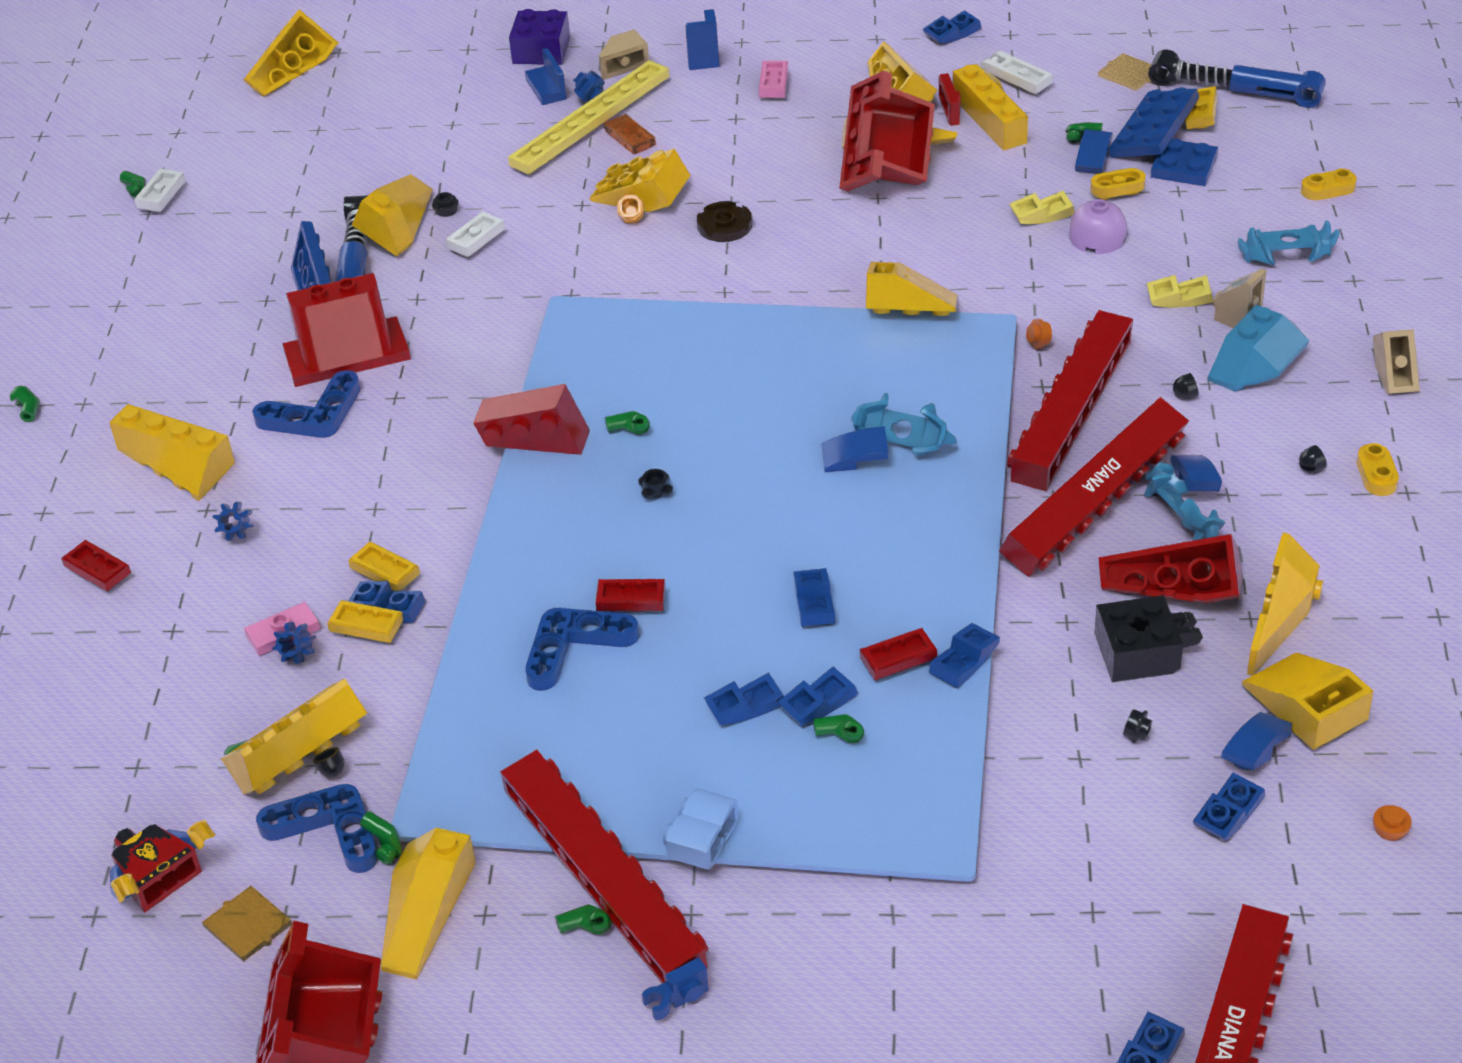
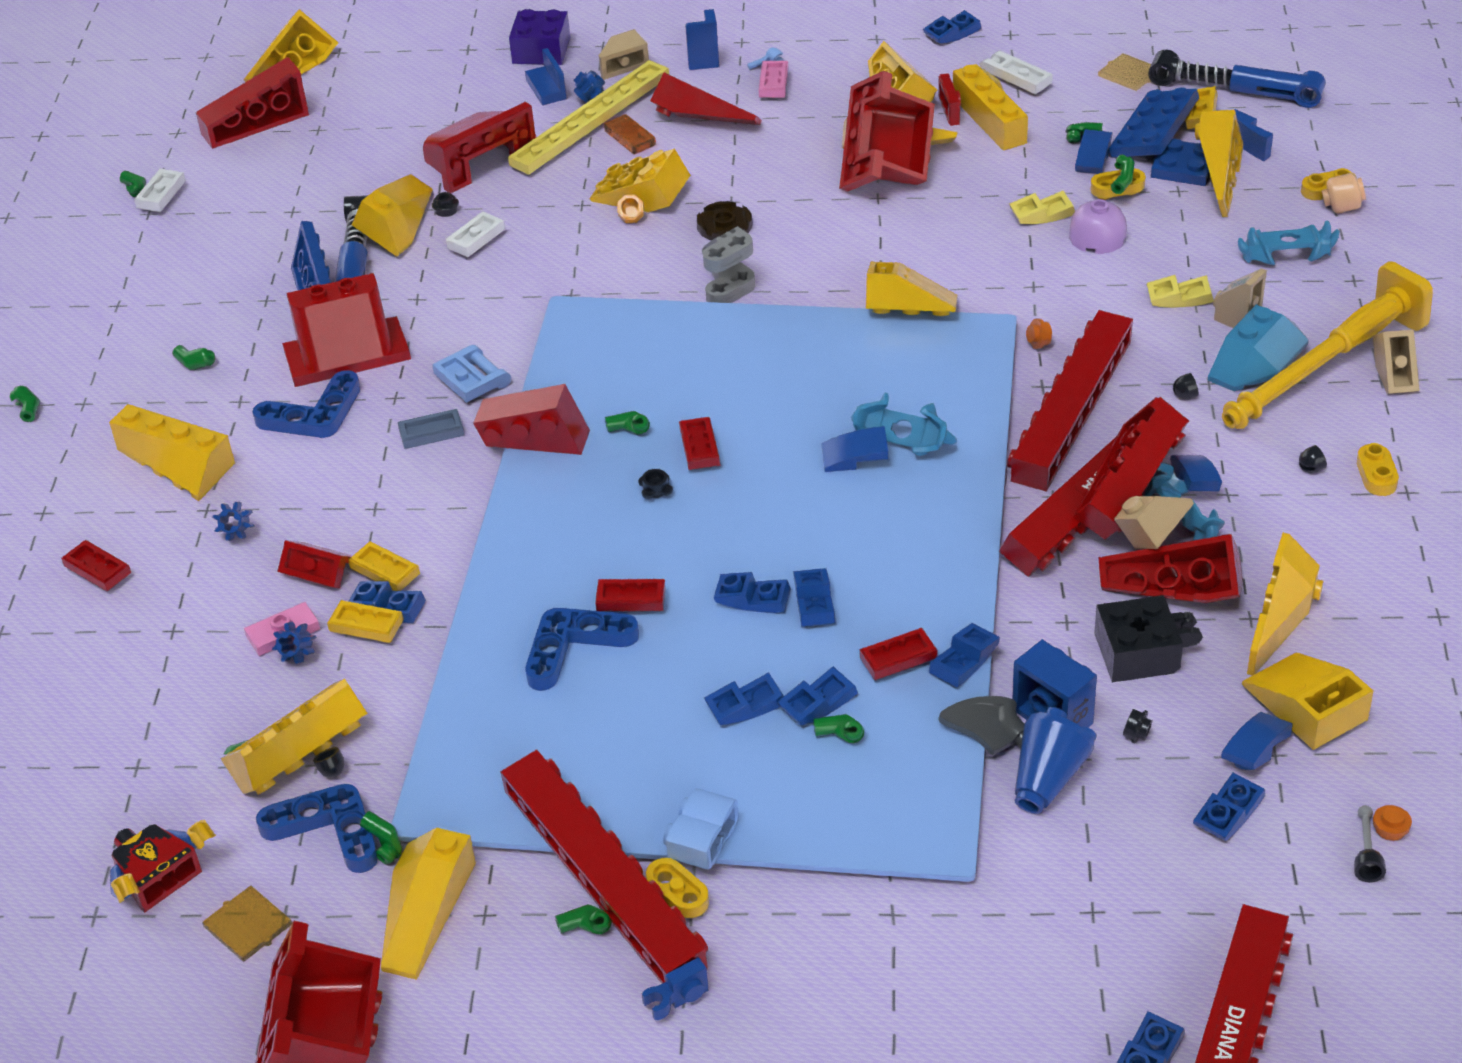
none -> green arm [172,345,216,370]
none -> red wedge [196,57,309,149]
none -> red panel [277,540,352,588]
none -> sand blue tile [397,409,465,449]
none -> red windscreen [423,101,536,193]
none -> light blue plate [432,345,511,403]
none -> yellow plate [646,858,709,918]
none -> red wedge [650,72,762,125]
none -> red plate [679,417,720,470]
none -> light grey piece [702,226,755,303]
none -> blue slope [714,572,791,613]
none -> light blue hand [747,47,785,70]
none -> dark grey arm [938,696,1024,756]
none -> blue brick [1012,639,1097,728]
none -> blue cone [1015,707,1097,814]
none -> red wedge [1073,397,1187,540]
none -> green arm [1111,154,1135,194]
none -> tan slope [1114,496,1194,549]
none -> yellow wedge [1195,110,1243,217]
none -> yellow piece [1222,261,1433,429]
none -> blue slope [1234,109,1273,161]
none -> light nougat head [1322,173,1366,214]
none -> black hinge [1354,805,1386,883]

